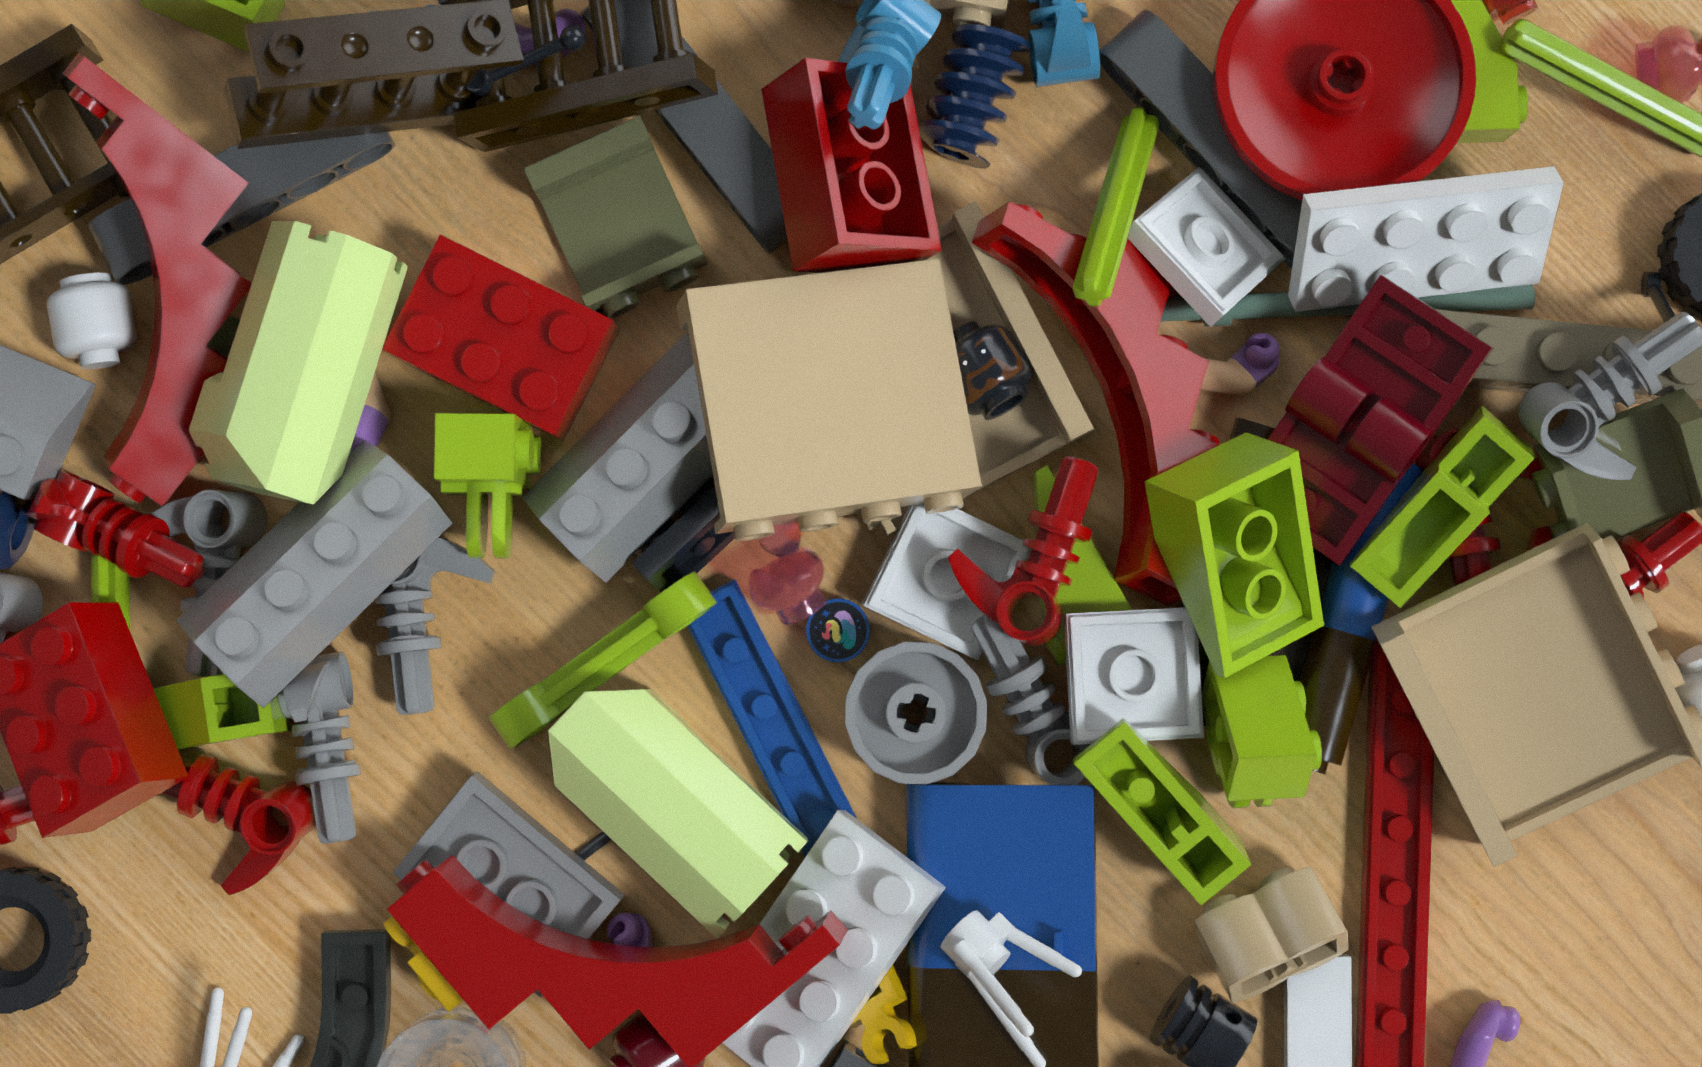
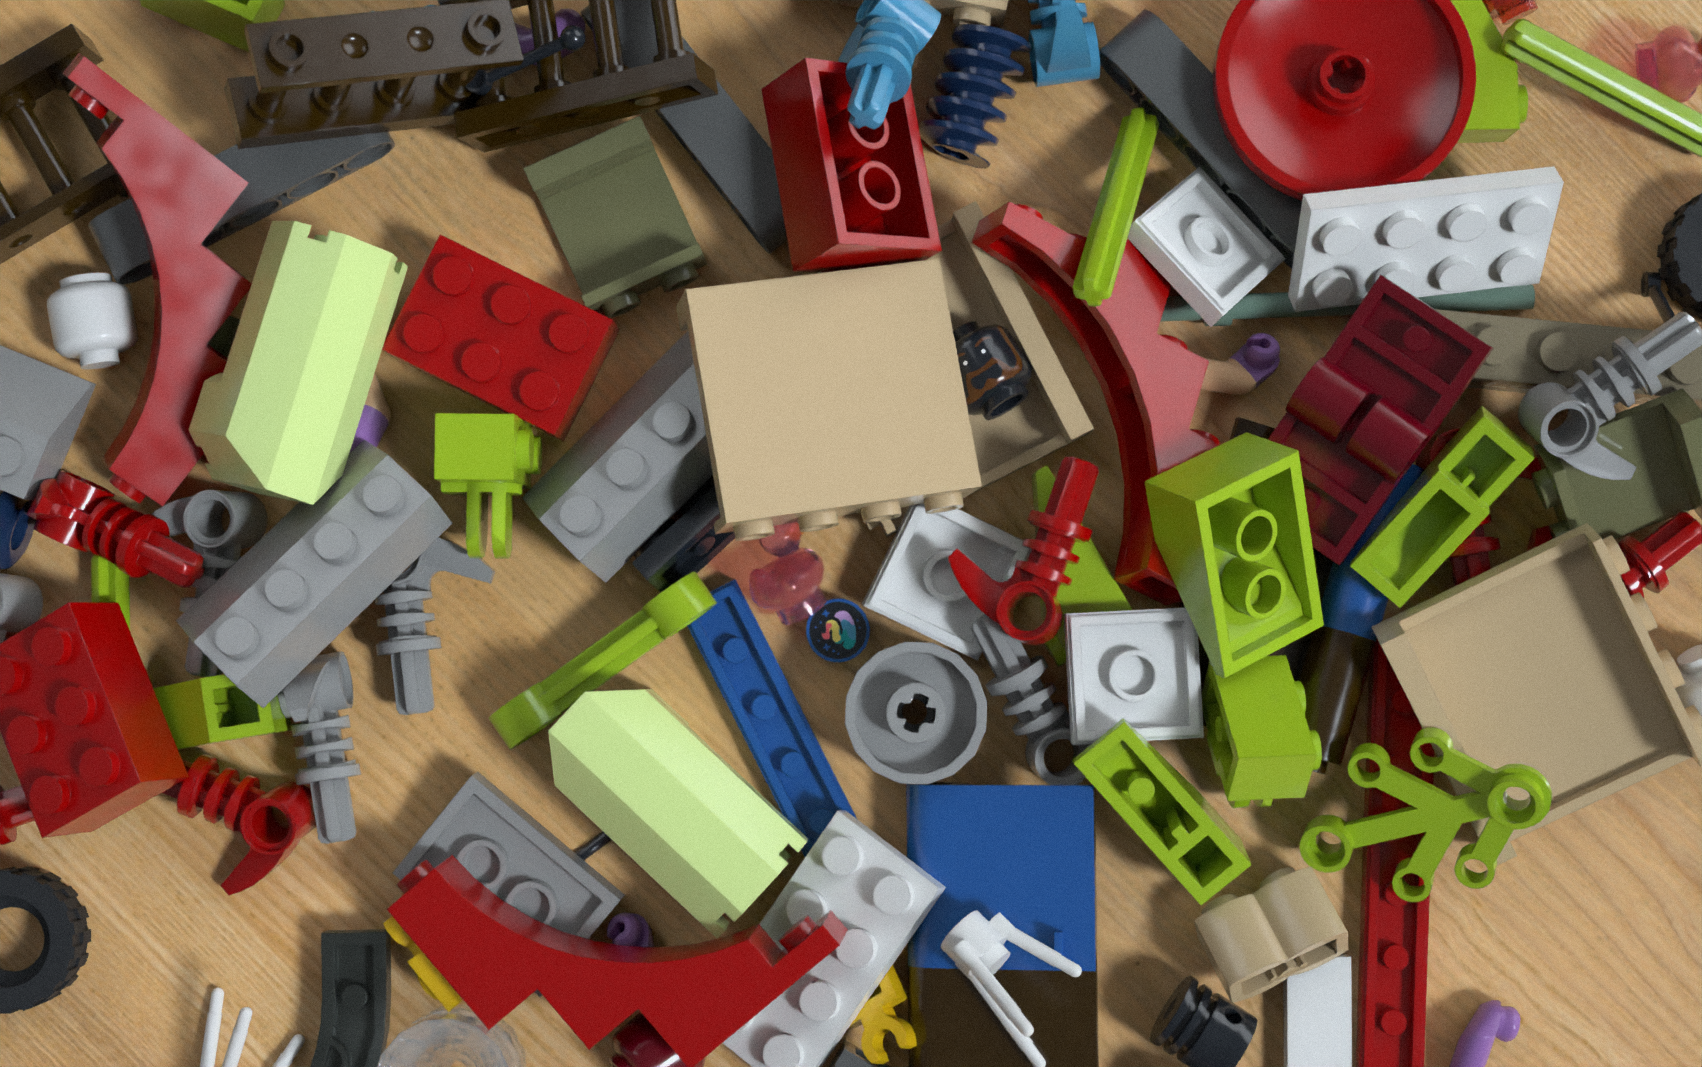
none -> lime plant [1300,727,1552,903]

